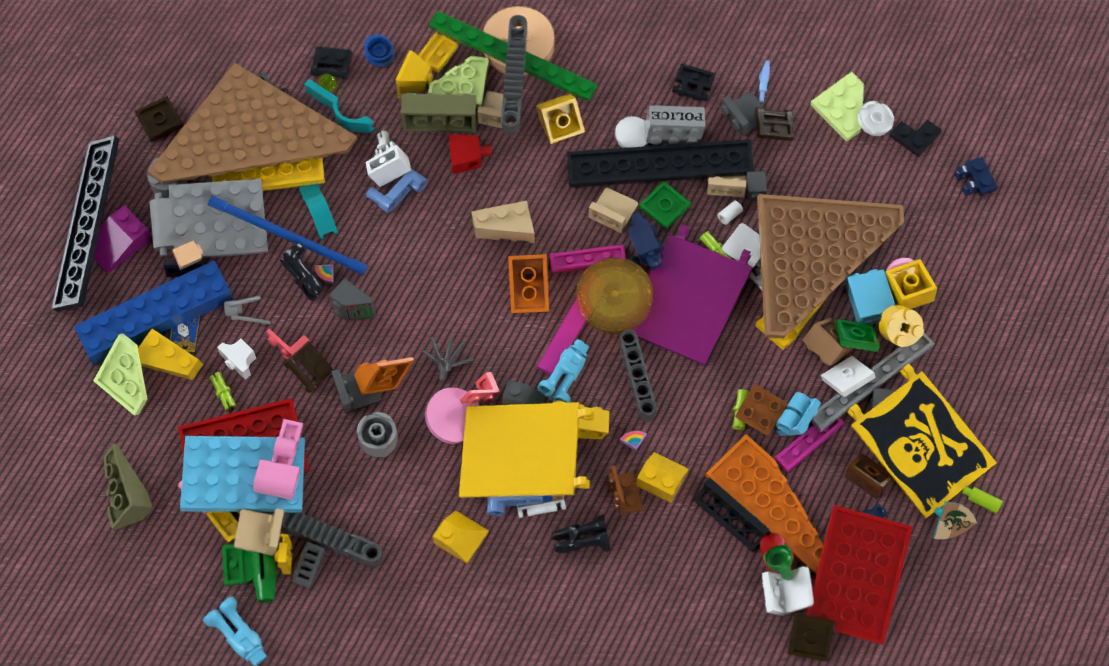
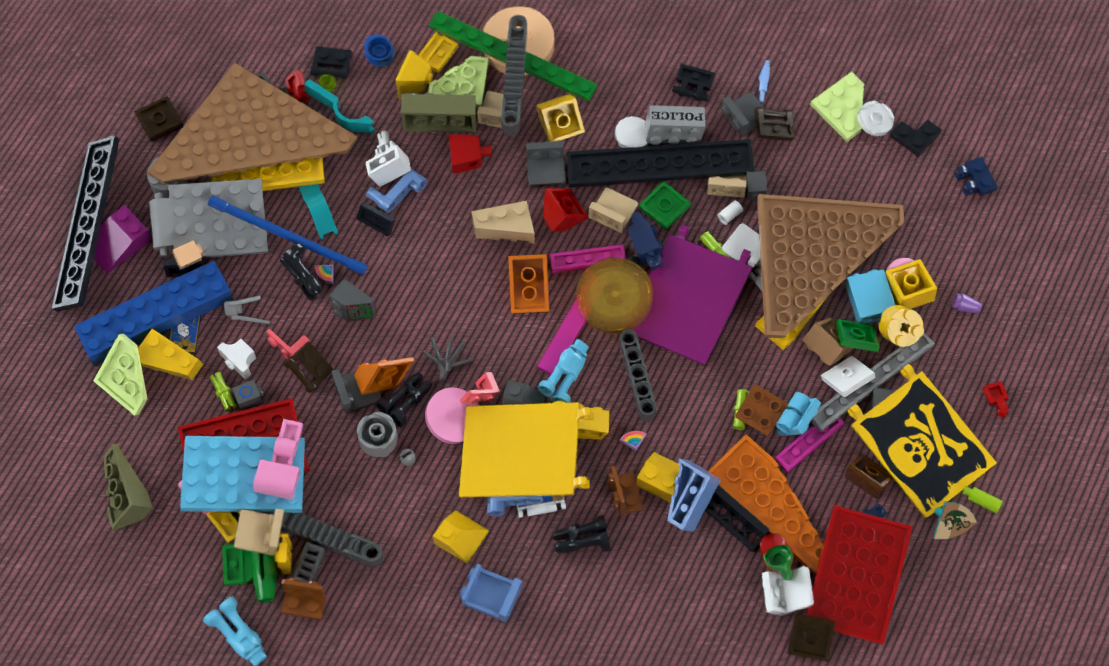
none -> dark grey brick [232,379,264,411]
none -> dark orange bracket [281,578,327,621]
none -> red plate [285,69,309,104]
none -> black plate [356,202,395,237]
none -> black piece [375,372,432,428]
none -> light grey hinge [400,449,416,466]
none -> medium blue panel [460,563,522,623]
none -> dark grey bracket [526,141,566,186]
none -> red slope [543,188,589,231]
none -> medium blue wedge [667,458,721,532]
none -> medium lavender cone [952,293,982,314]
none -> red plate [982,381,1009,418]

